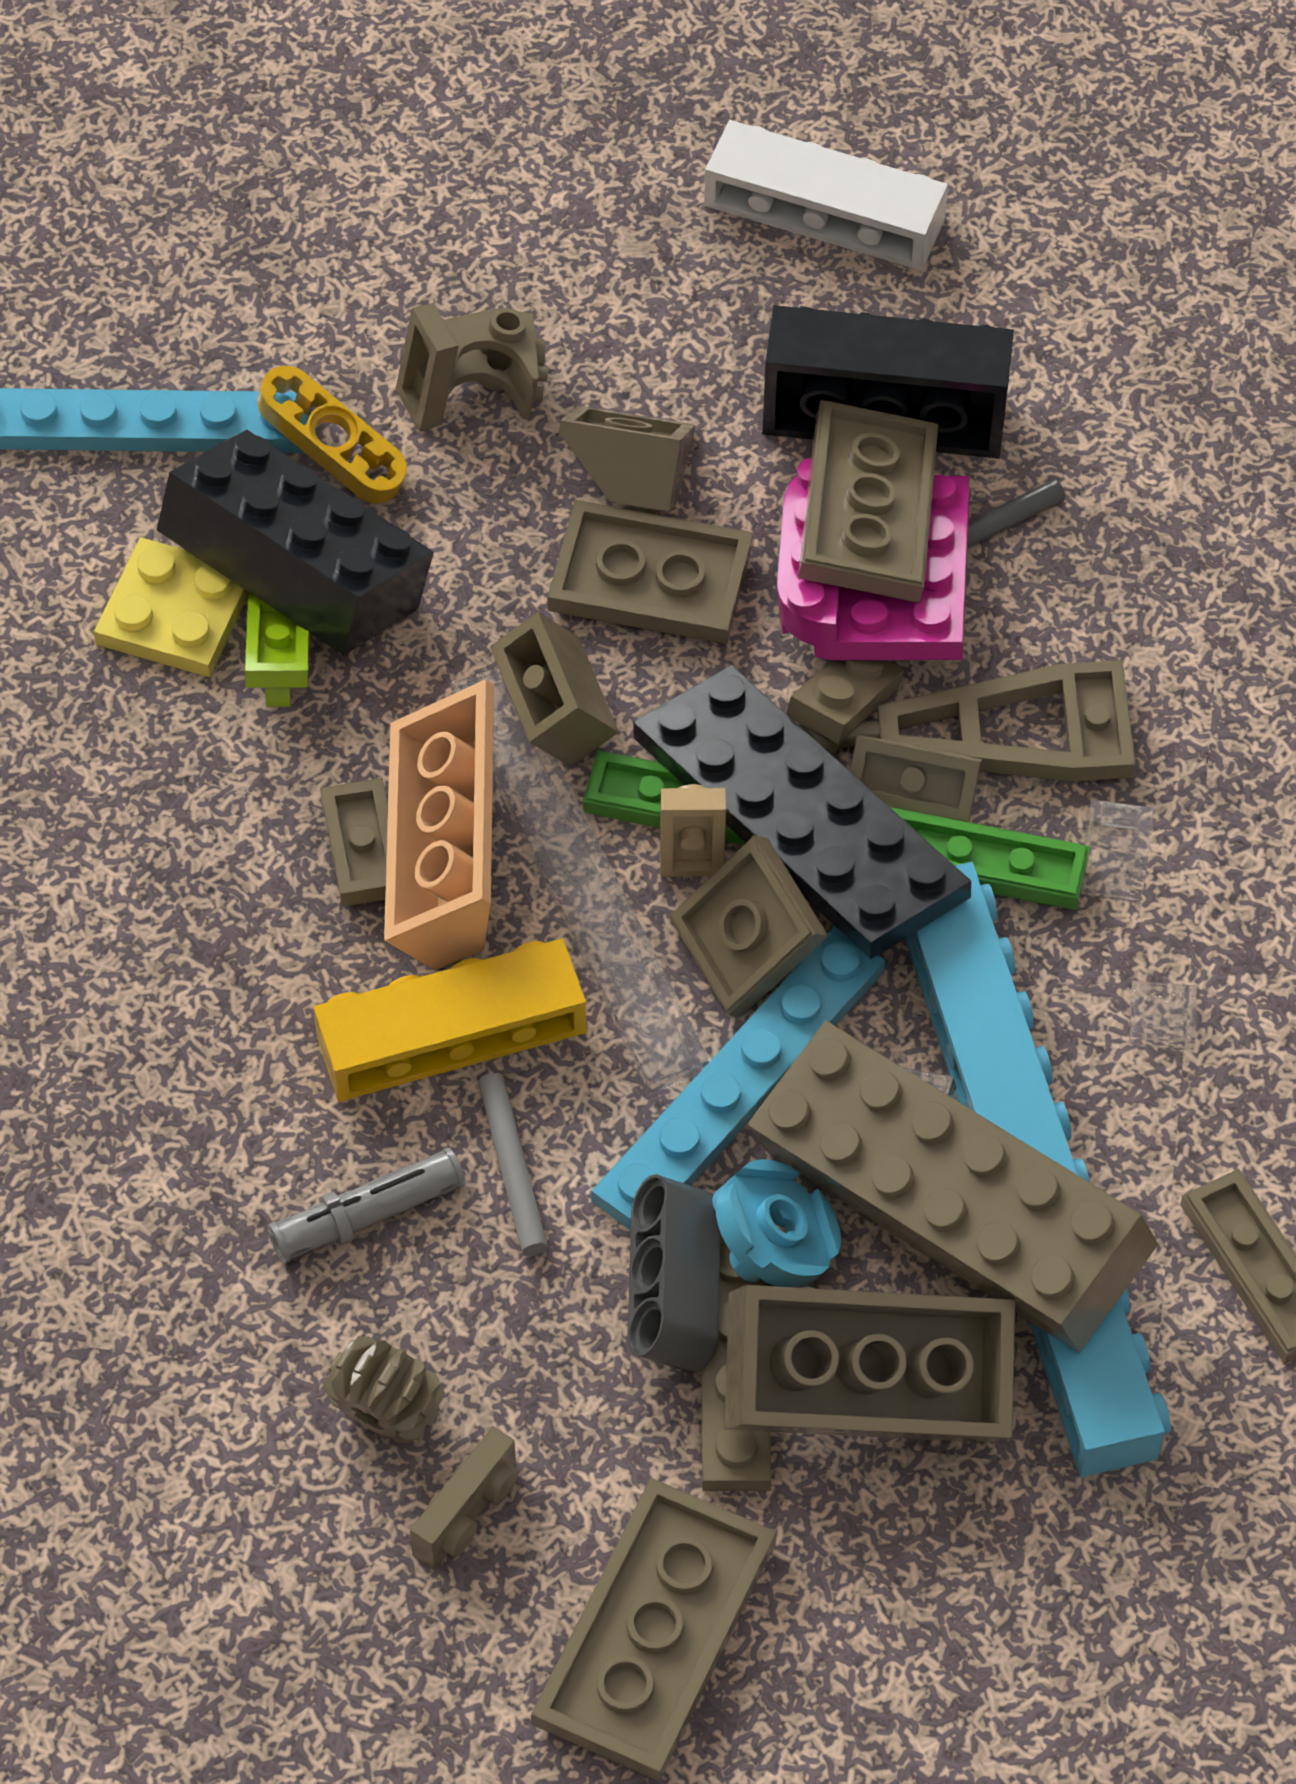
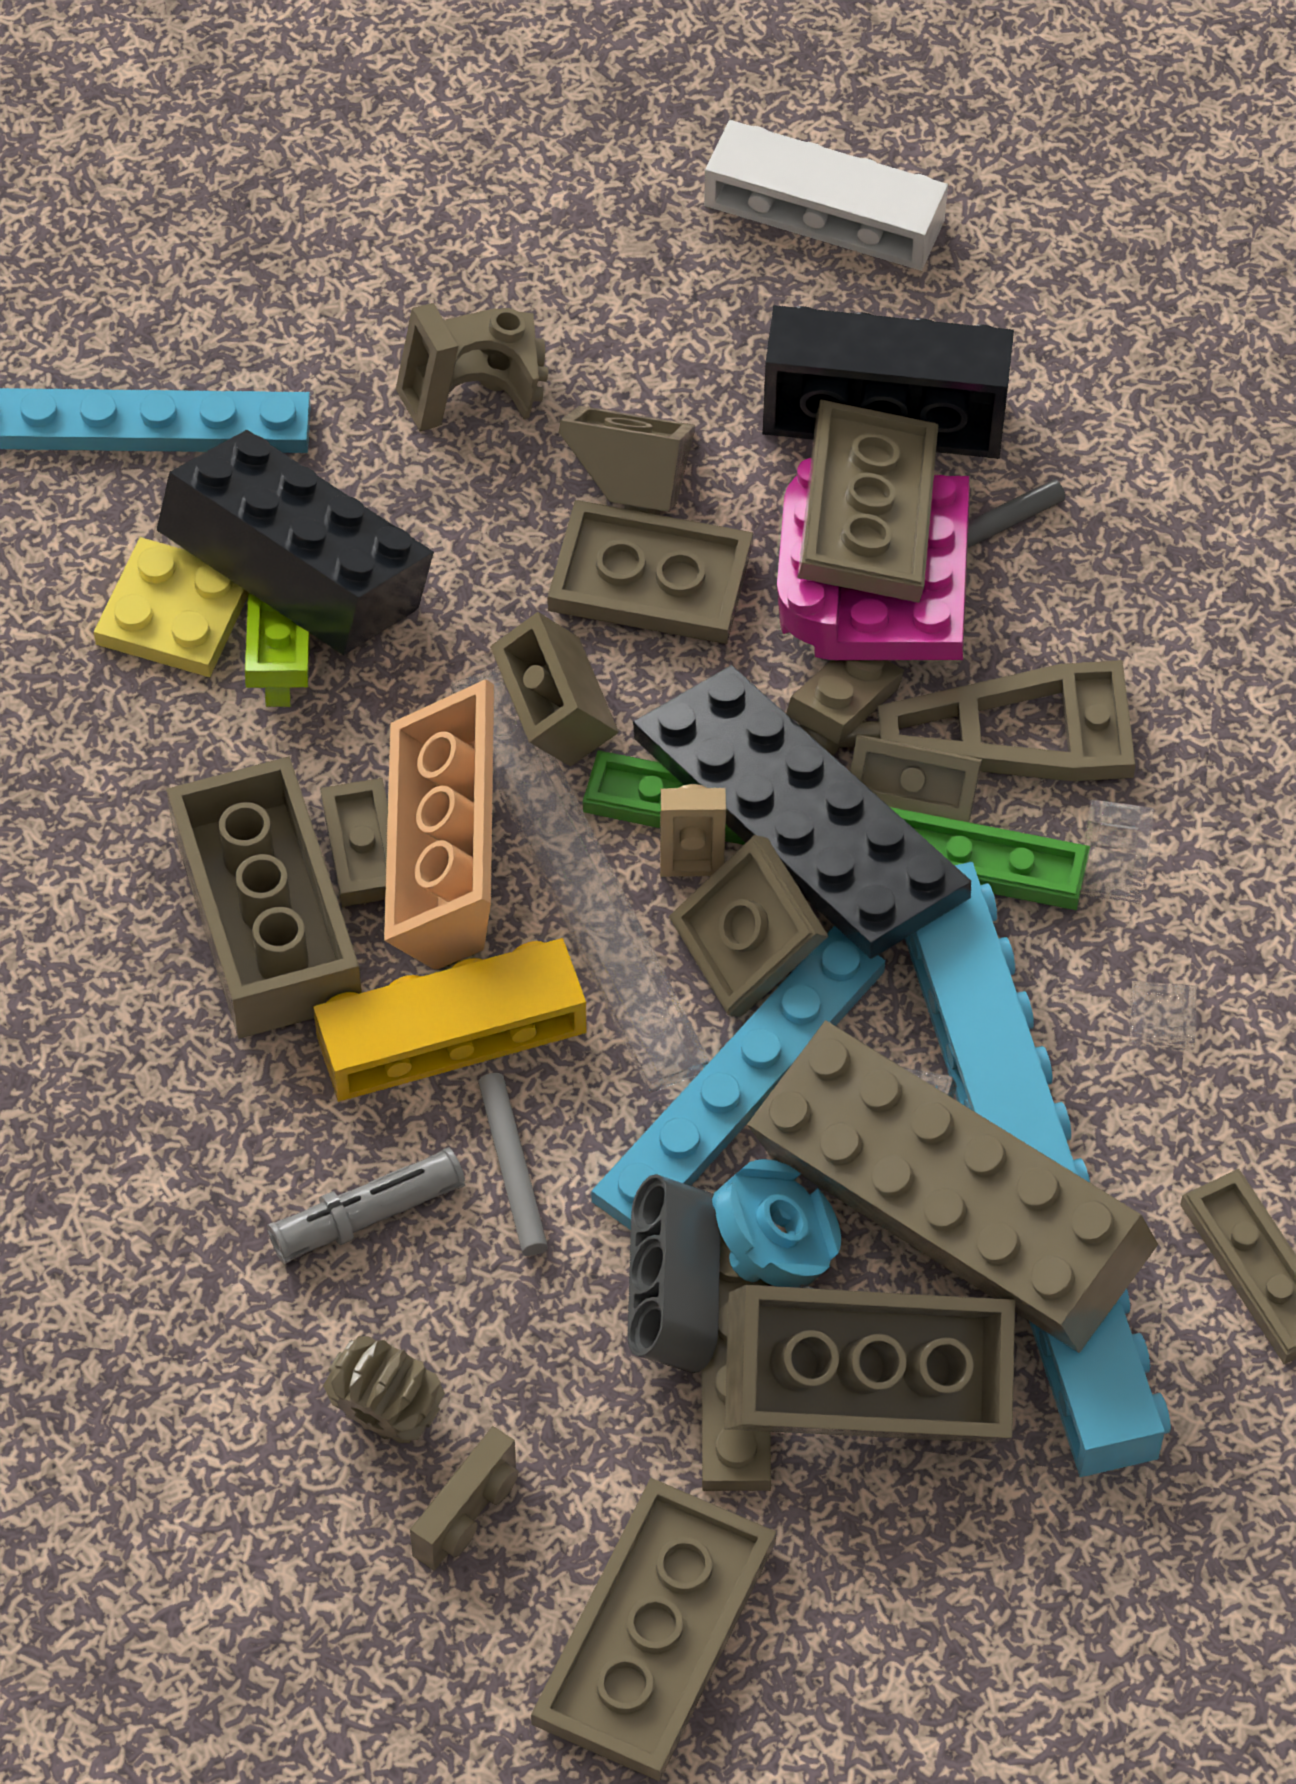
yellow beam [257,366,407,504] -> none
none -> dark tan brick [166,756,362,1039]

